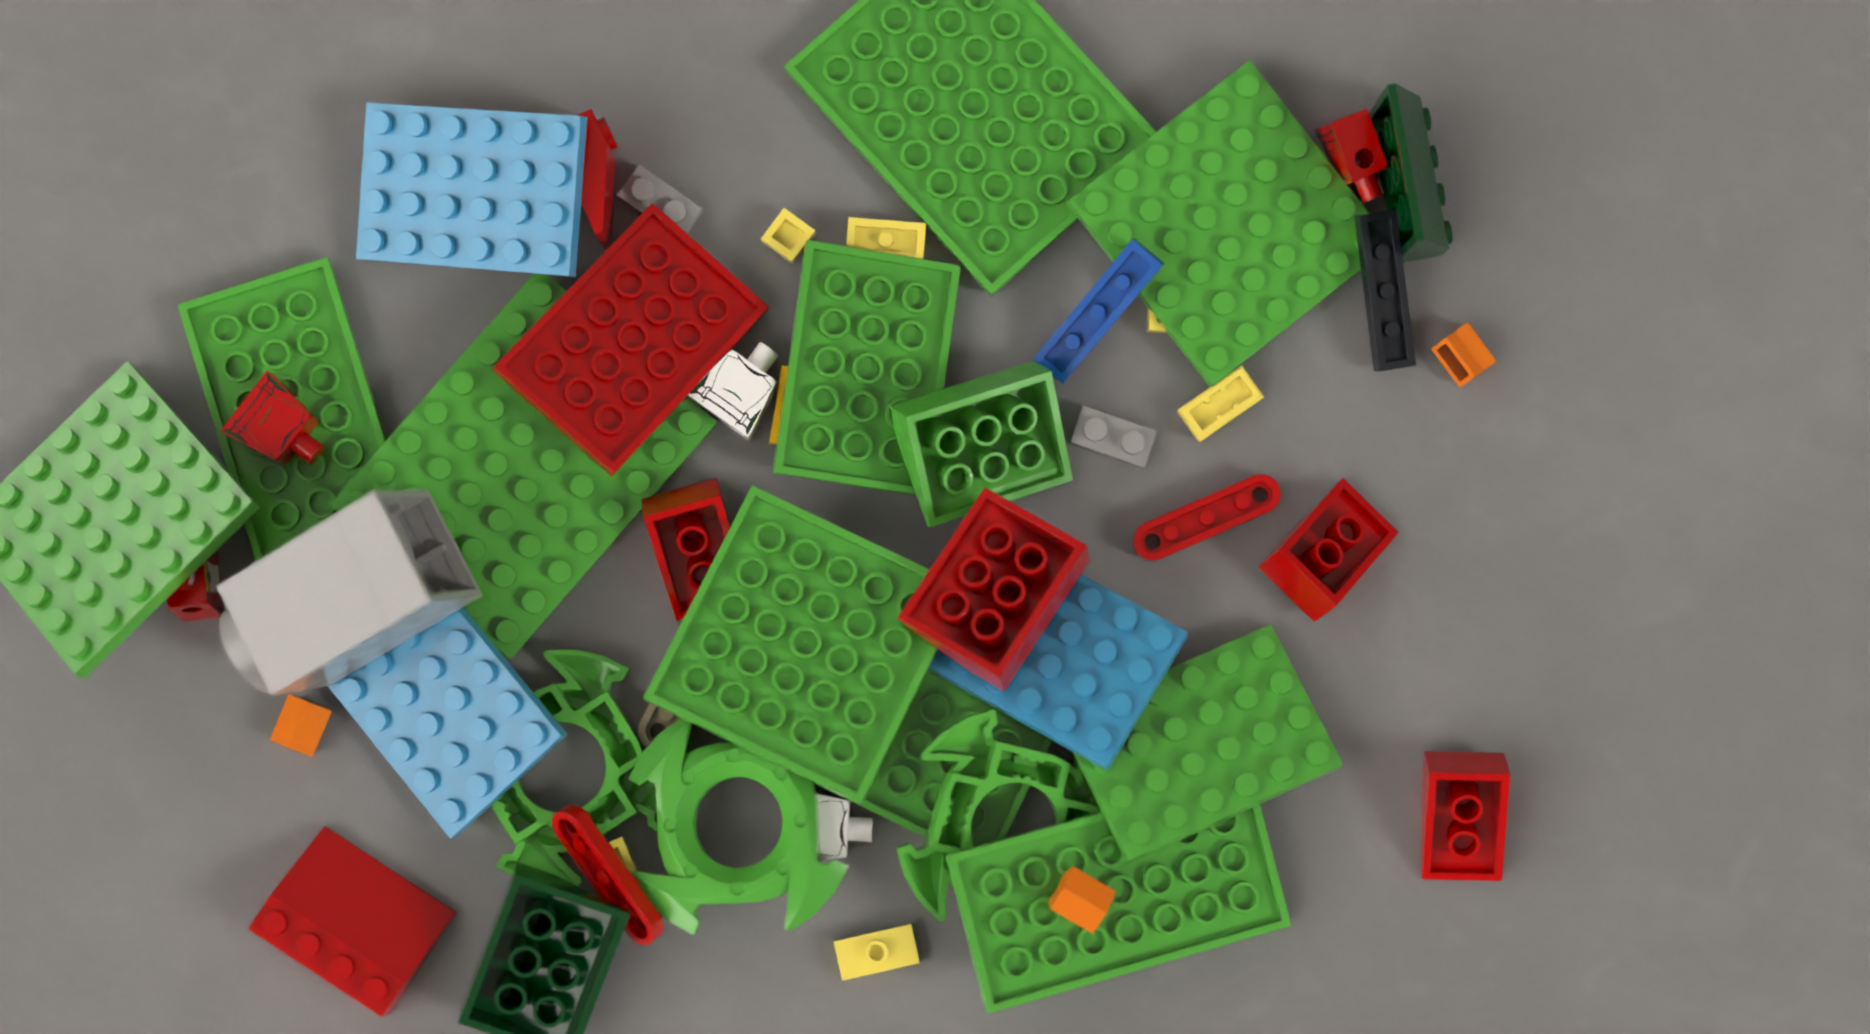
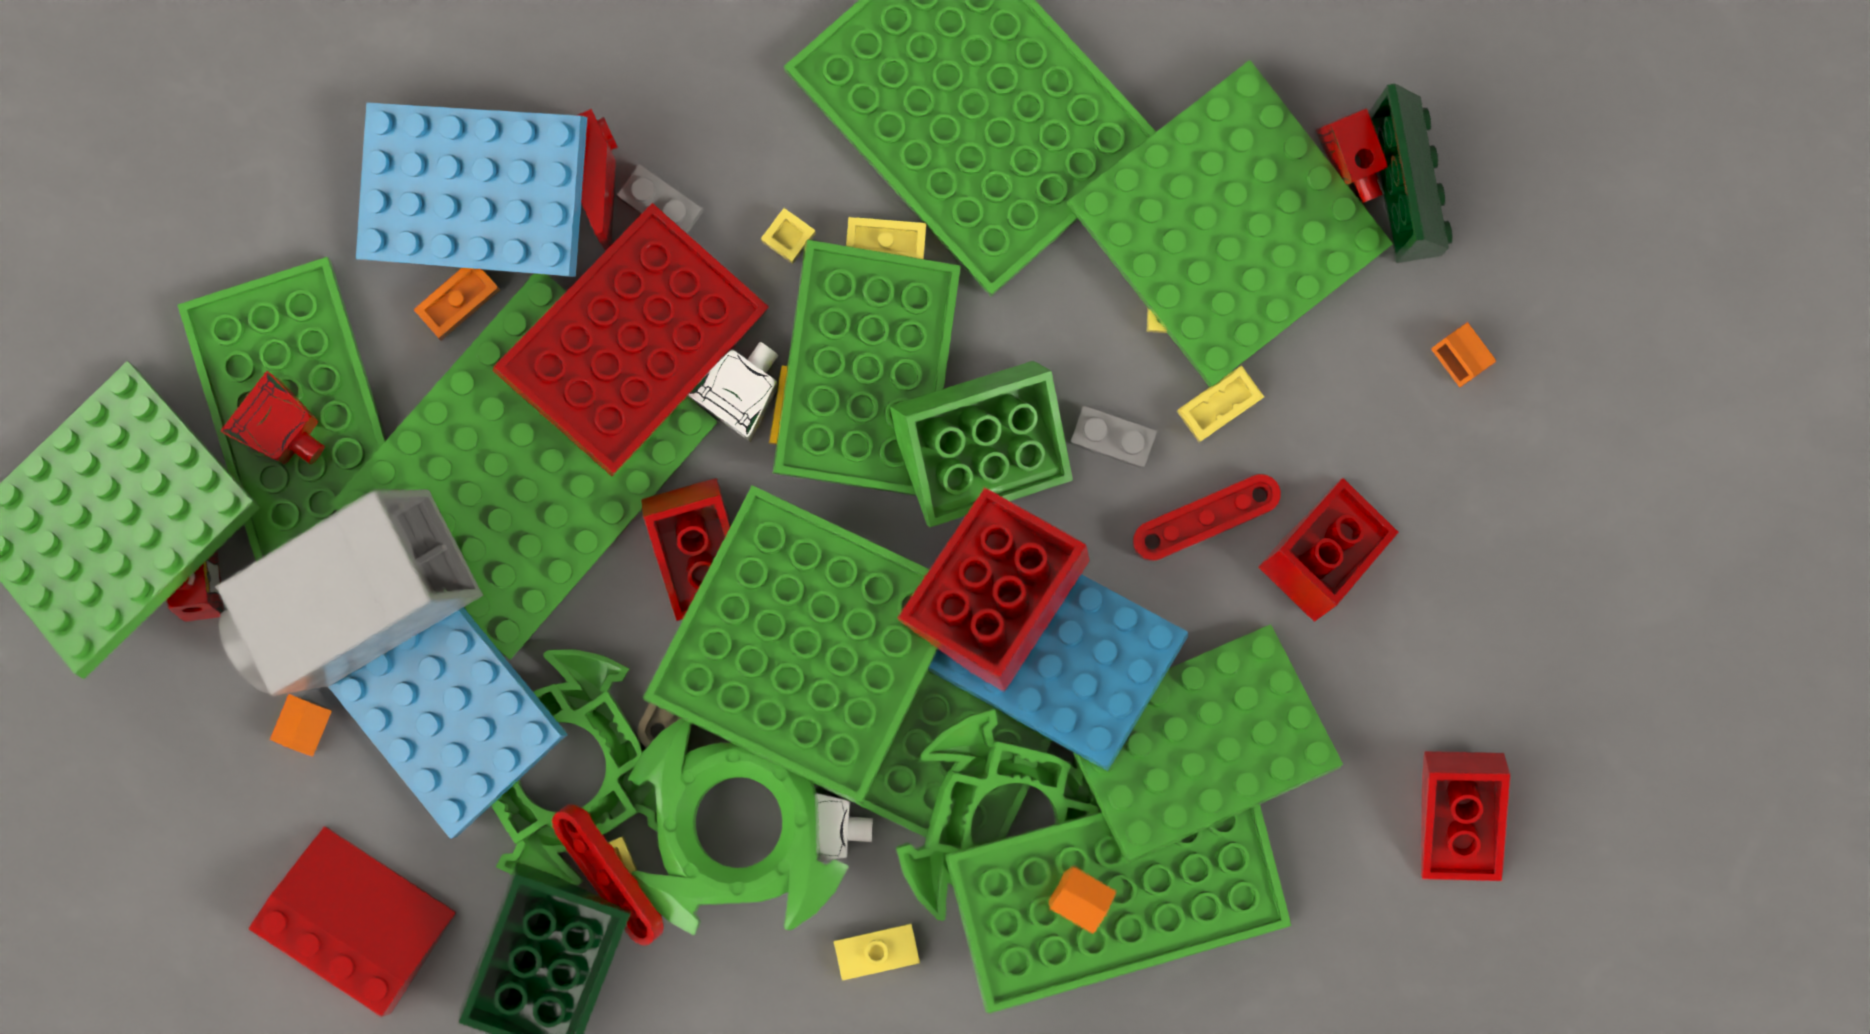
blue plate [1033,238,1165,384] -> none
black plate [1354,210,1416,372] -> none
none -> orange plate [413,268,500,341]

